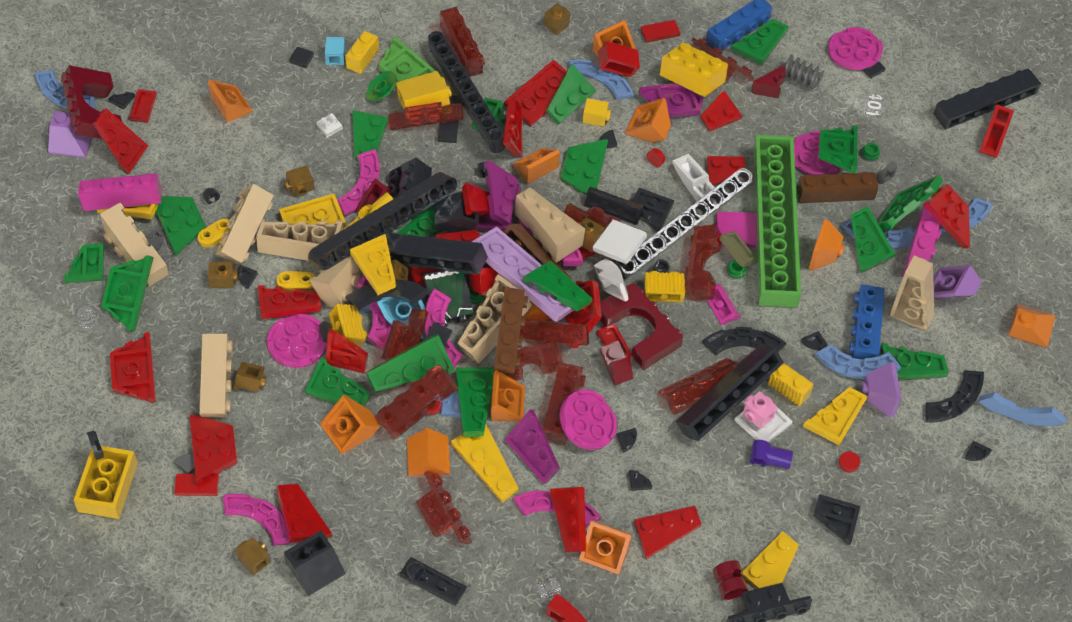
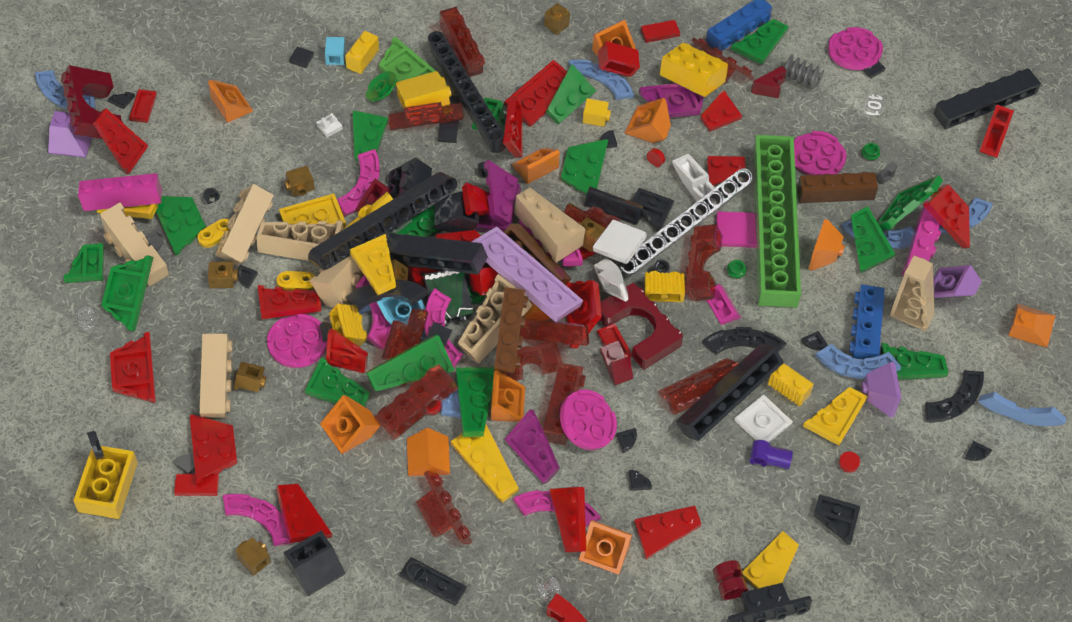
green wing [522,261,592,312] -> none
olive tile [719,231,758,267] -> none
bright pink brick [743,391,778,429] -> none
green wing [818,126,858,174] -> none

